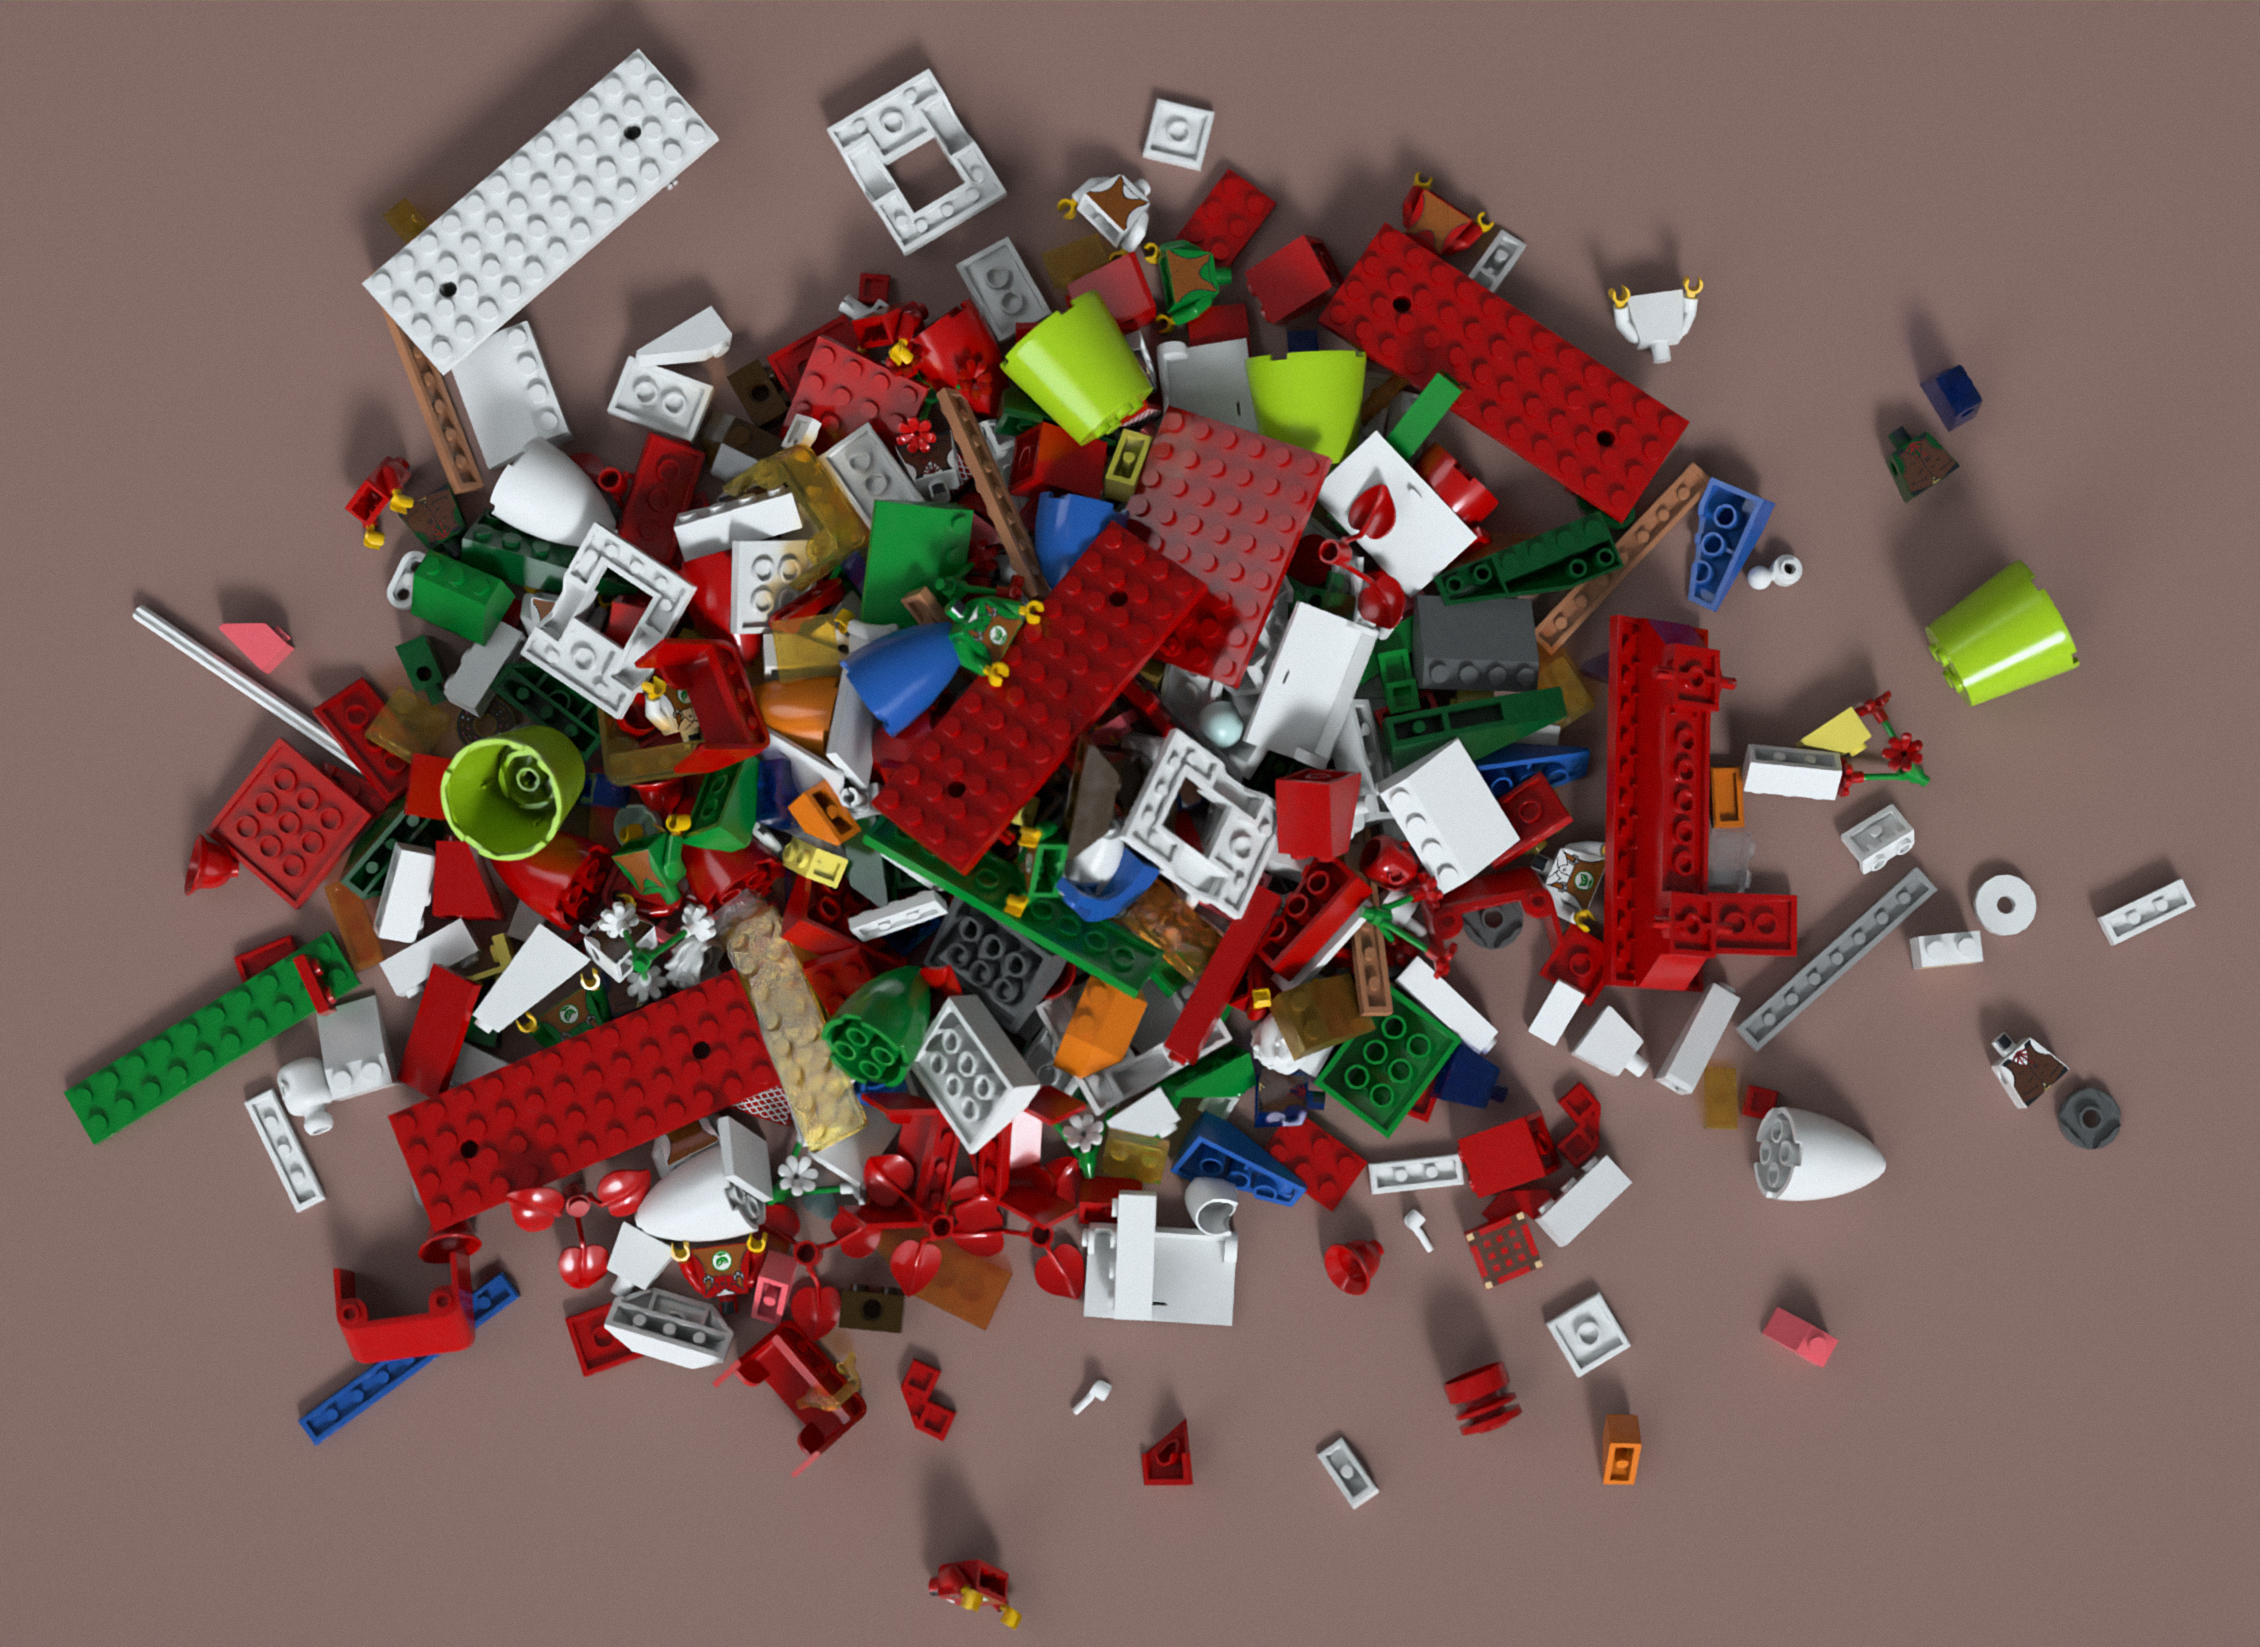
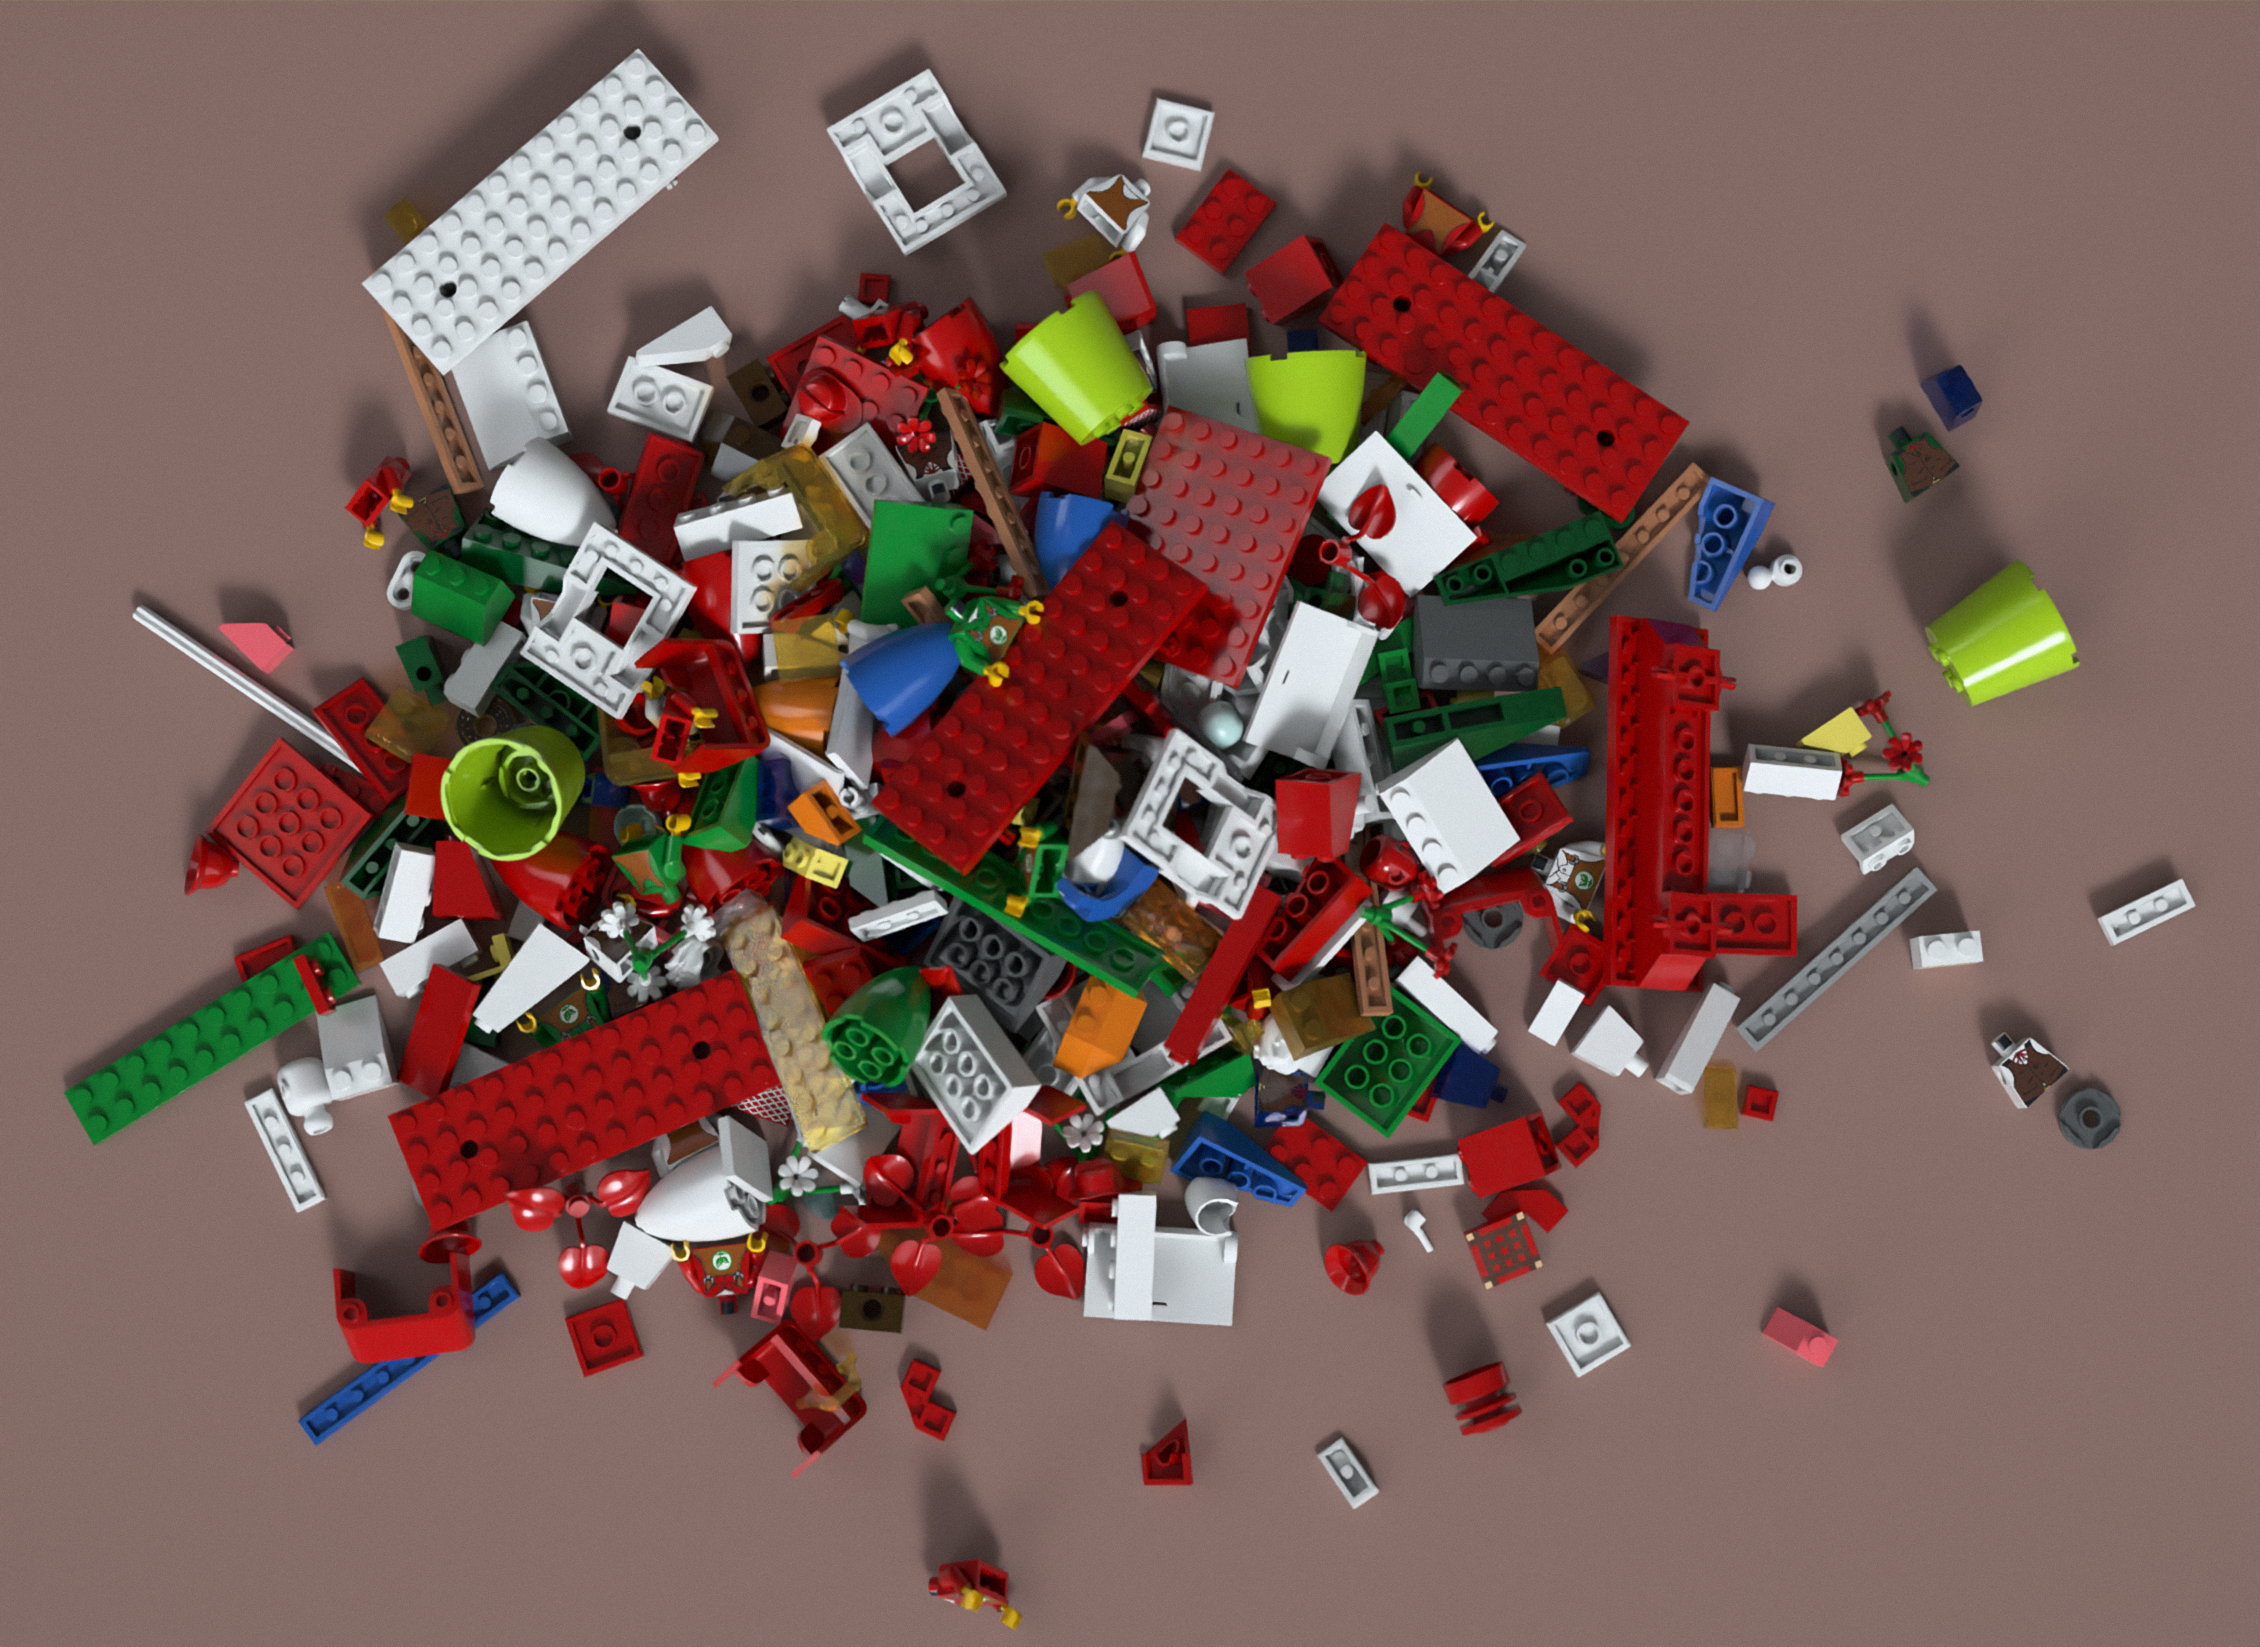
white wedge [604,1287,734,1369] -> none
white plate [956,237,1052,344] -> none
white hand [1072,1380,1112,1415] -> none
torso [1144,239,1232,335] -> none
white brick [1534,1155,1632,1247] -> none
orange slope [1602,1414,1642,1485] -> none
white torso [1608,275,1703,364] -> none
white cylinder [1754,1107,1886,1201] -> none
white tile [1973,875,2037,936] -> none
none -> red torso [650,690,718,788]
none -> red piece [797,369,862,433]
none -> red piece [1069,1158,1143,1200]
none -> clear yellow plate [1220,1013,1265,1056]

